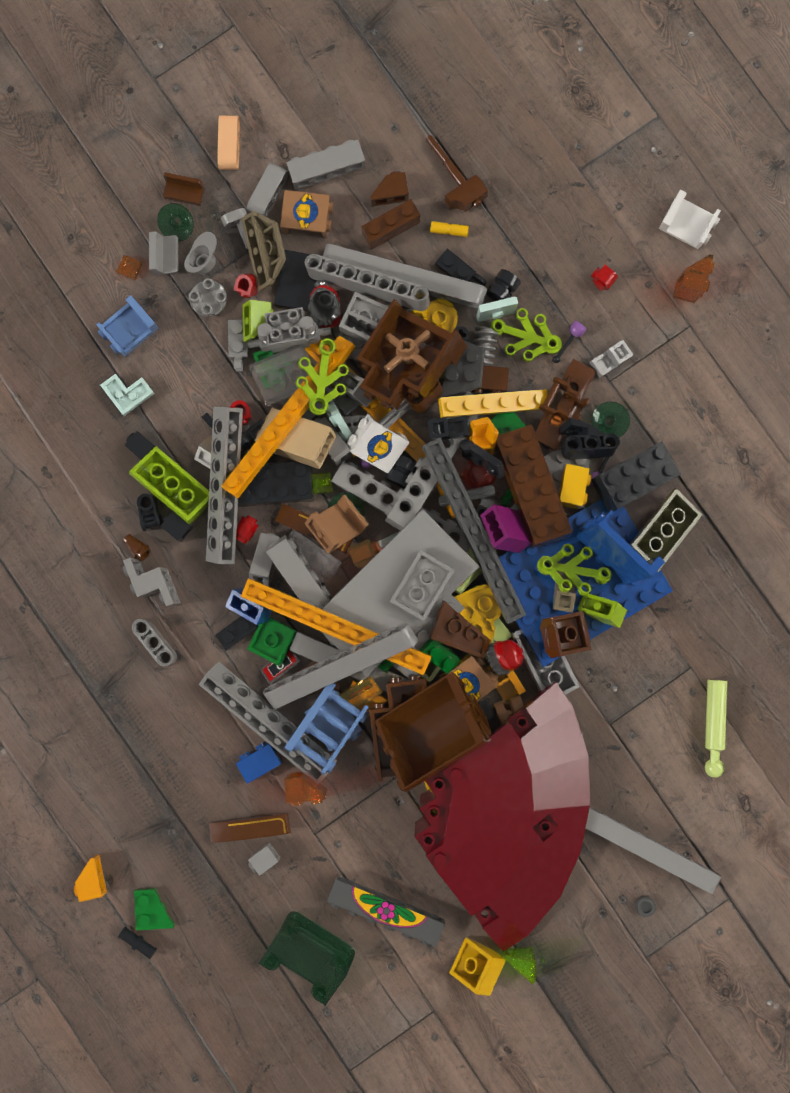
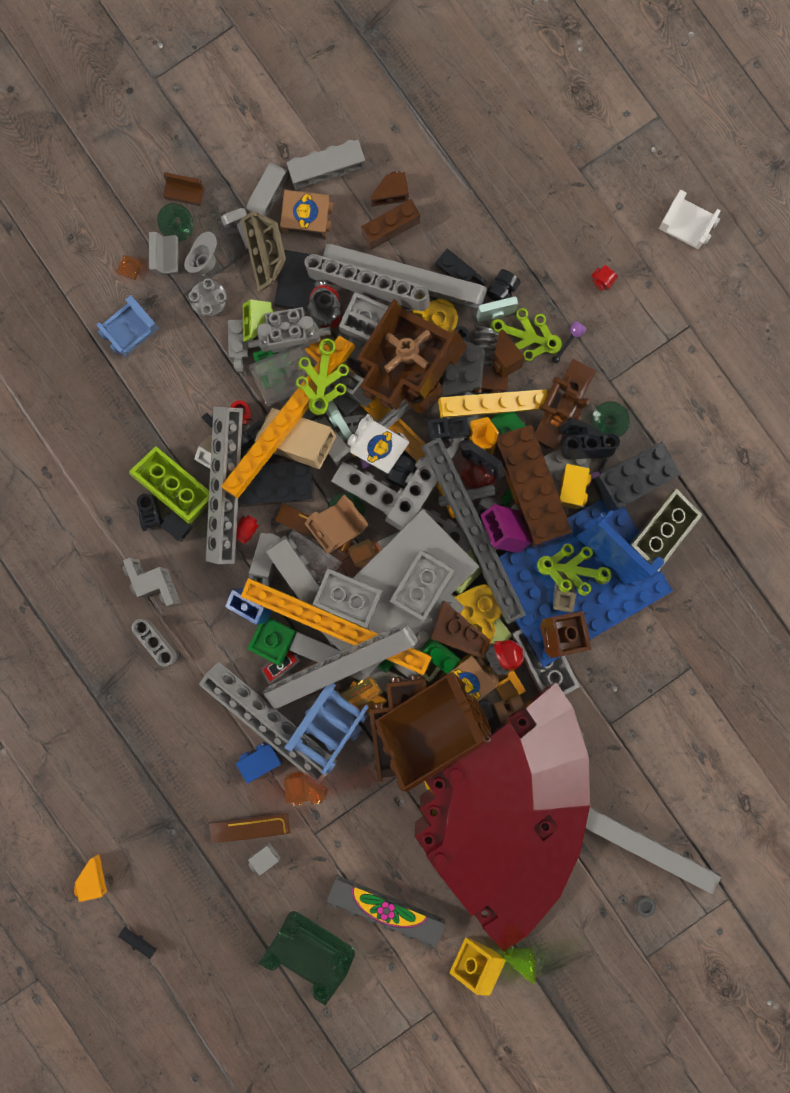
light aqua plate [100,374,155,416] -> none
reddish brown cone [122,534,151,561] -> none
black brick [125,431,155,460] -> none
green wing [134,888,175,930] -> none
black plate [215,616,257,651] -> none
light nougat beam [218,115,240,170] -> none
red plate [234,273,258,298] -> none
clear neon green tile [312,472,333,494] -> none
reddish brown piece [426,135,488,212] -> none
yellow piece [430,221,469,237] -> none
lime slope [577,594,627,628] -> none
light grey slope [589,340,633,378] -> none
clear orange slope [673,254,715,303] -> none
yellowish green piece [705,679,727,778] -> none
none -> light grey plate [312,568,383,628]
none -> reddish brown slope [493,329,525,378]

